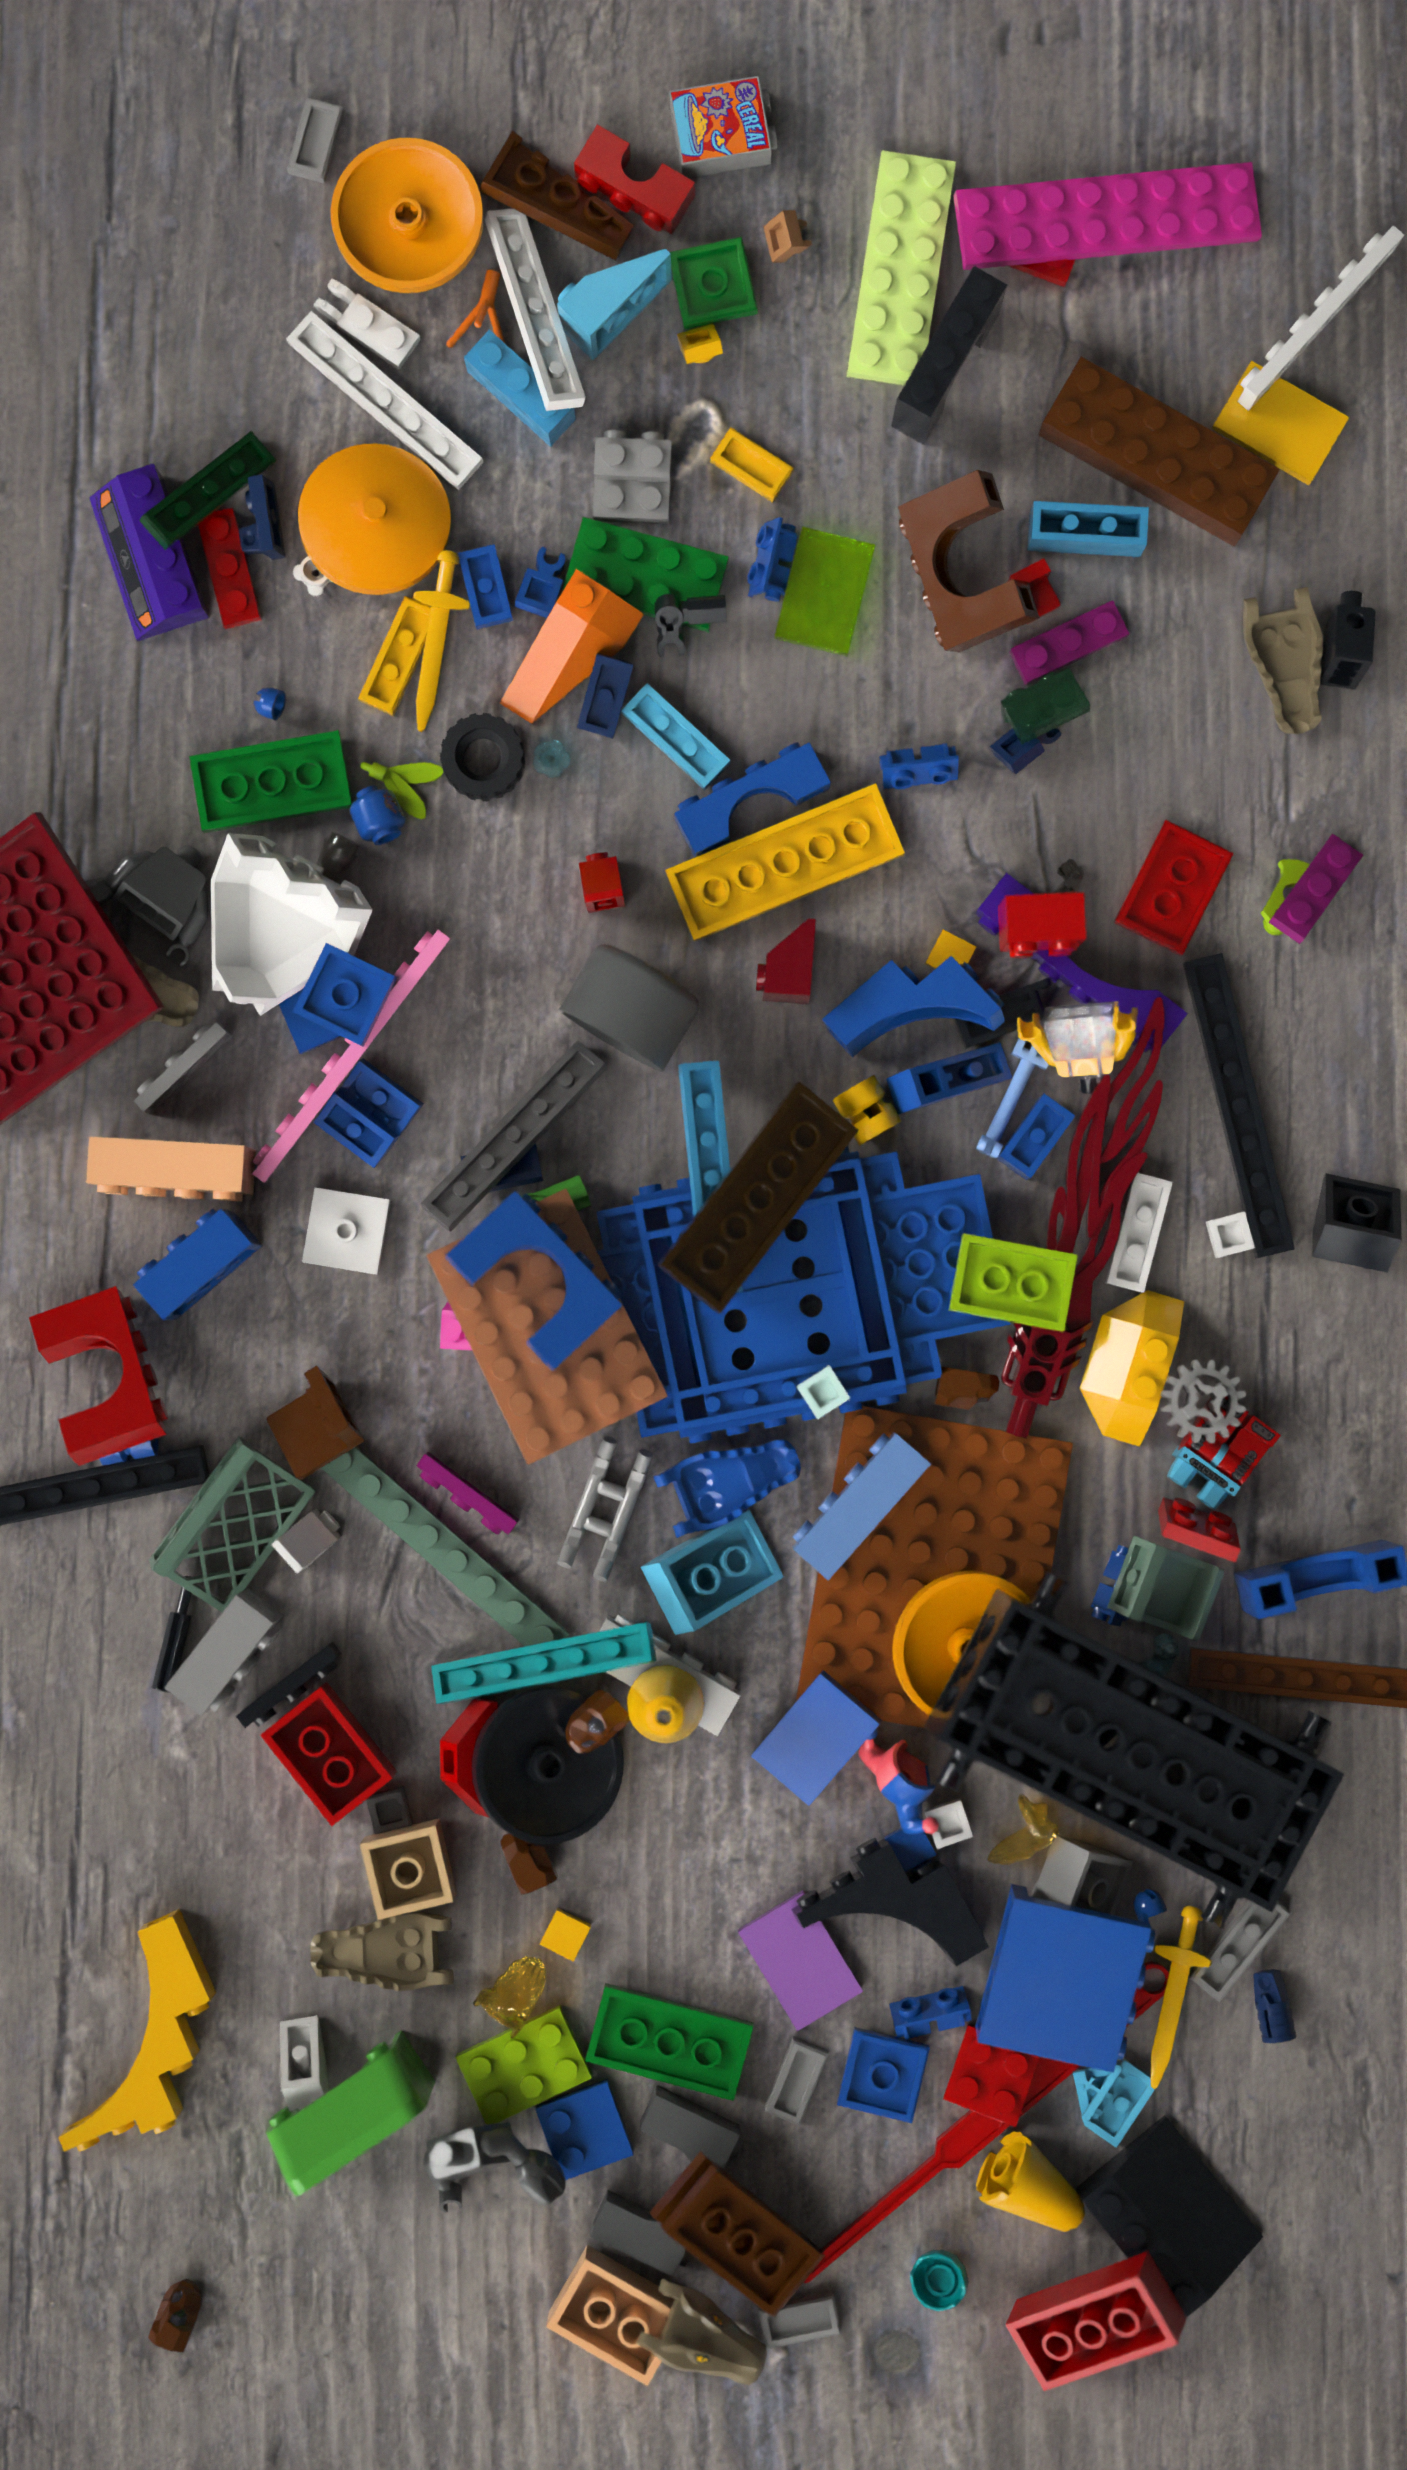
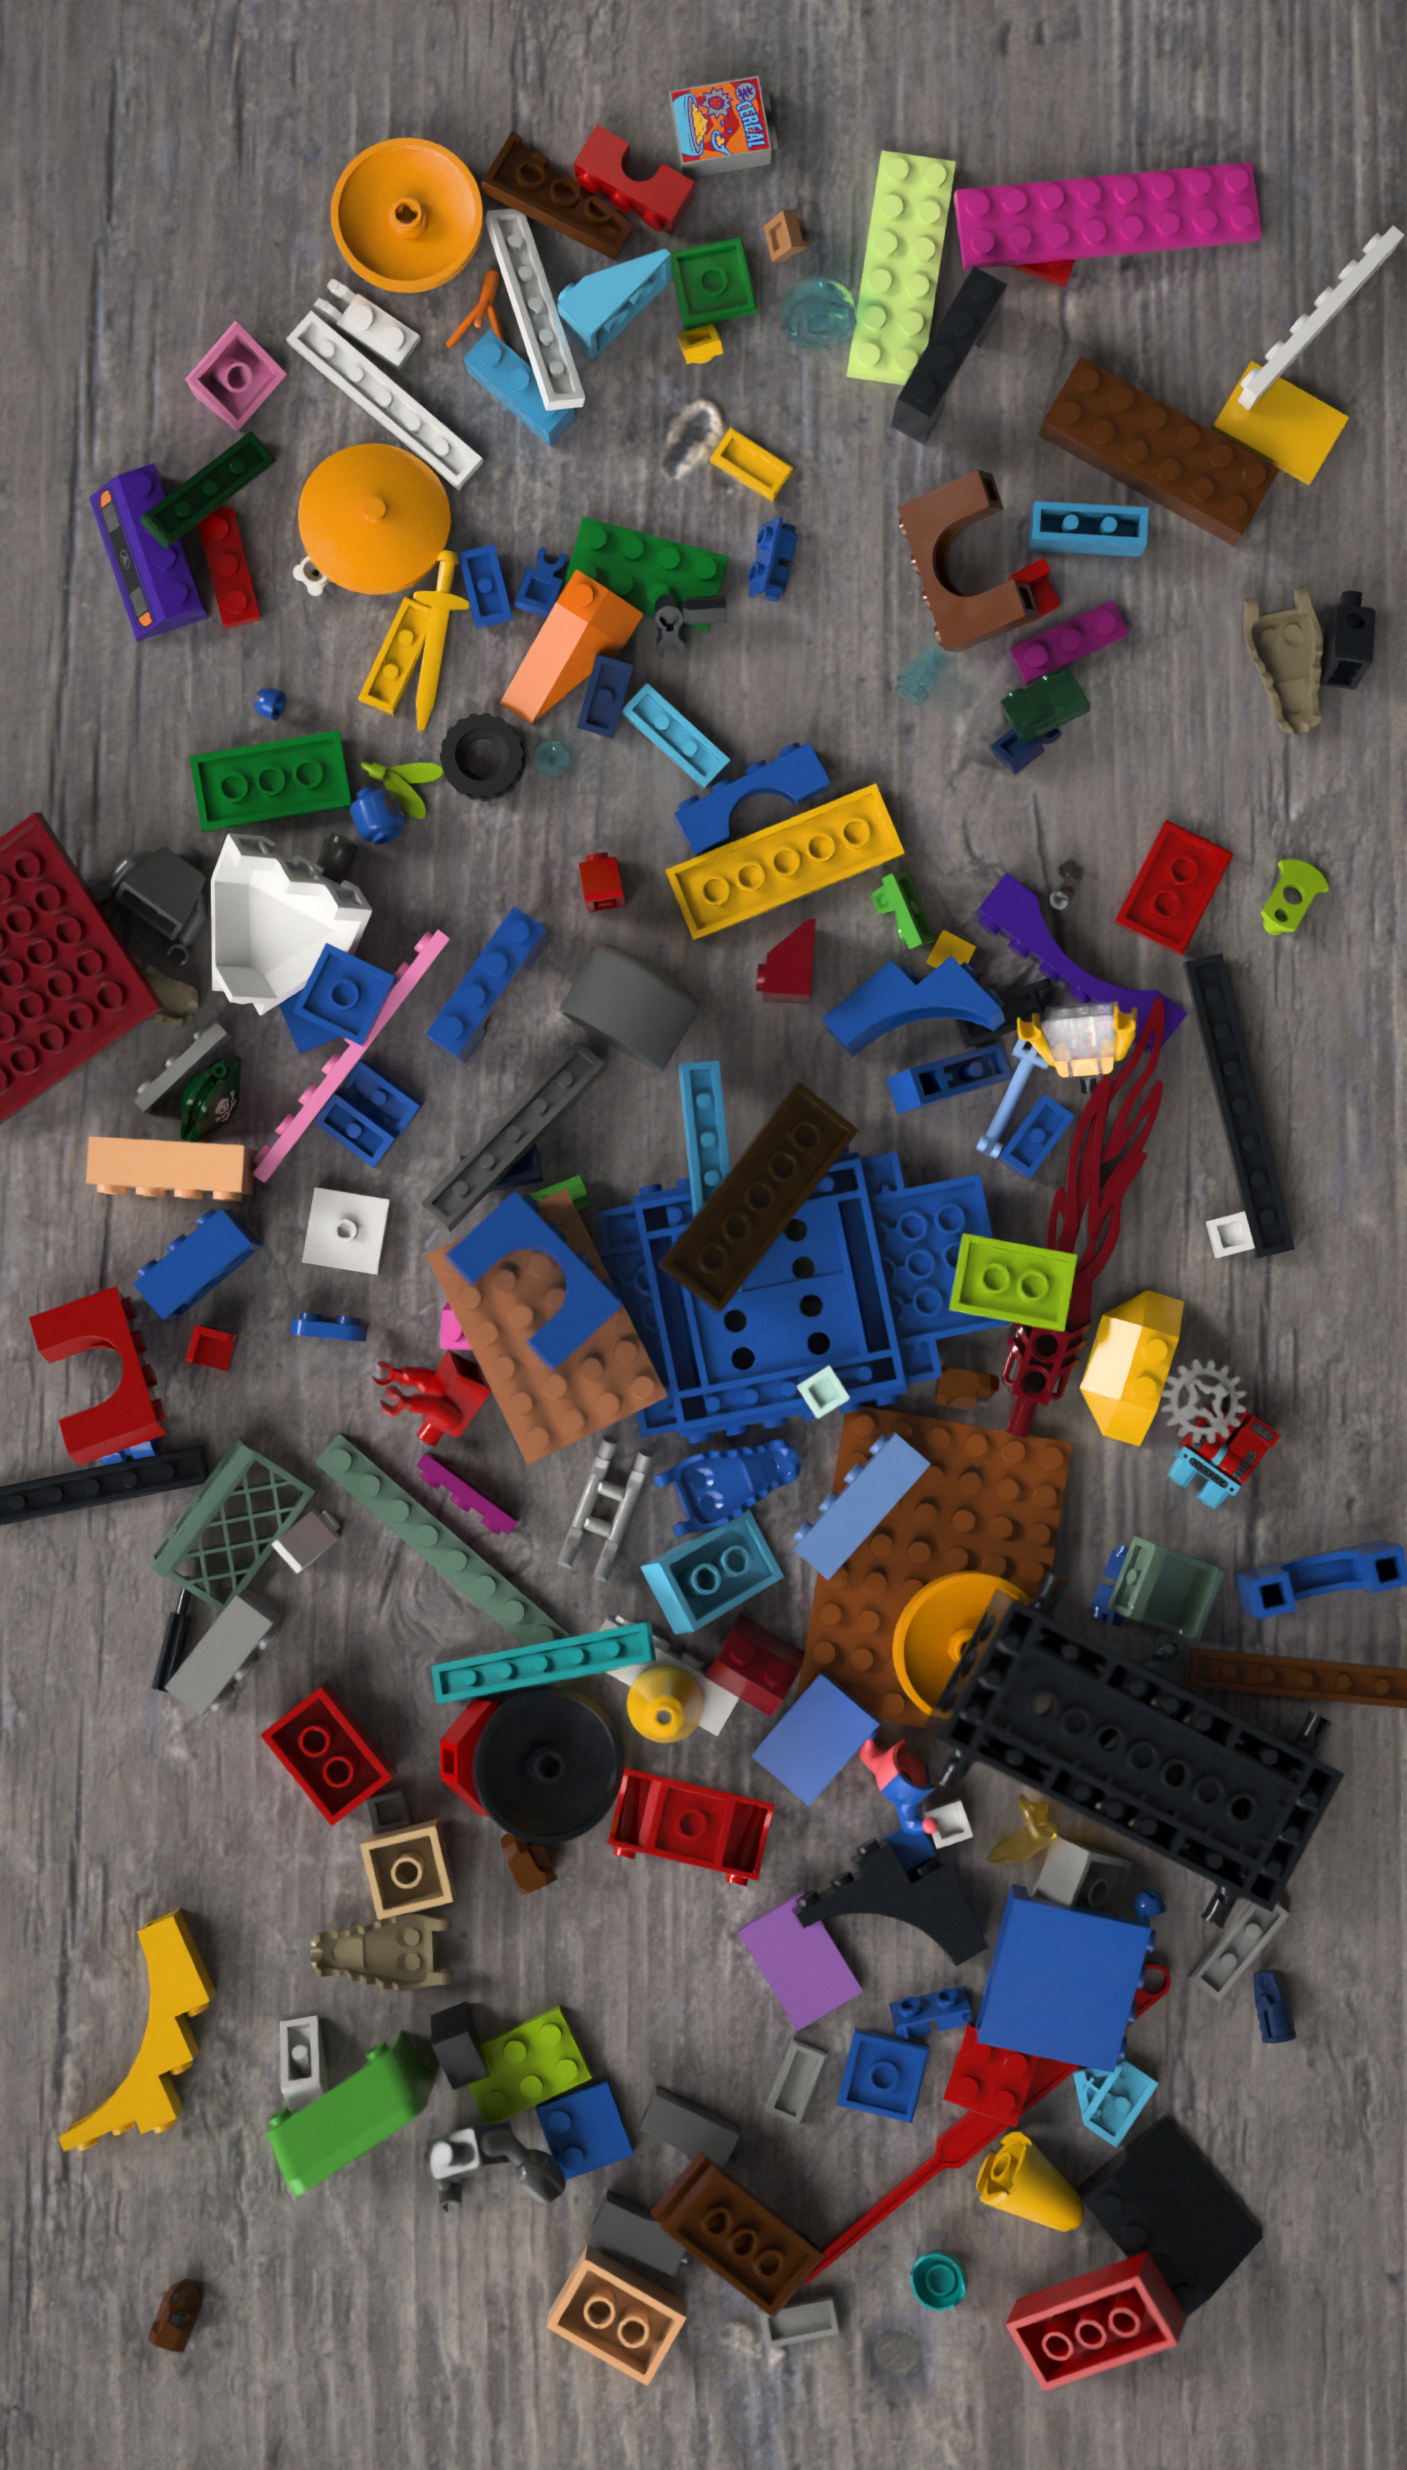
black plate [236,1642,342,1728] -> none
dark blue hinge [239,474,286,560] -> none
reddish brown bracket [266,1366,365,1480] -> none
light grey tile [287,97,345,184] -> none
clear yellow piece [473,1956,547,2038] -> none
yellow tile [539,1907,591,1962] -> none
reddish brown rock [565,1689,630,1753] -> none
green plate [585,1983,754,2101] -> none
light grey plate [593,430,672,524] -> none
dark tan animal [636,2278,767,2385] -> none
clear neon green tile [774,526,875,657] -> none
yellow wheel [832,1075,901,1146] -> none
blue hinge [879,743,959,790] -> none
red brick [998,892,1086,958] -> none
white plate [1105,1173,1173,1293] -> none
yellow sword [1150,1905,1212,2089] -> none
red plate [1158,1497,1241,1562] -> none
magenta plate [1269,833,1363,944] -> none
black slope [1312,1173,1402,1273] -> none
none -> dark green hat [180,1053,241,1143]
none -> bright pink slope [185,321,287,431]
none -> red panel [185,1325,239,1371]
none -> blue plate [290,1312,368,1342]
none -> red torso [372,1349,491,1446]
none -> blue arch [426,906,551,1064]
none -> black slope [431,2001,490,2090]
none -> red piece [607,1768,775,1886]
none -> dark red slope [704,1614,804,1716]
none -> clear light blue cylinder [780,274,857,349]
none -> bright green hinge [870,871,937,949]
none -> clear light blue cone [895,646,946,705]

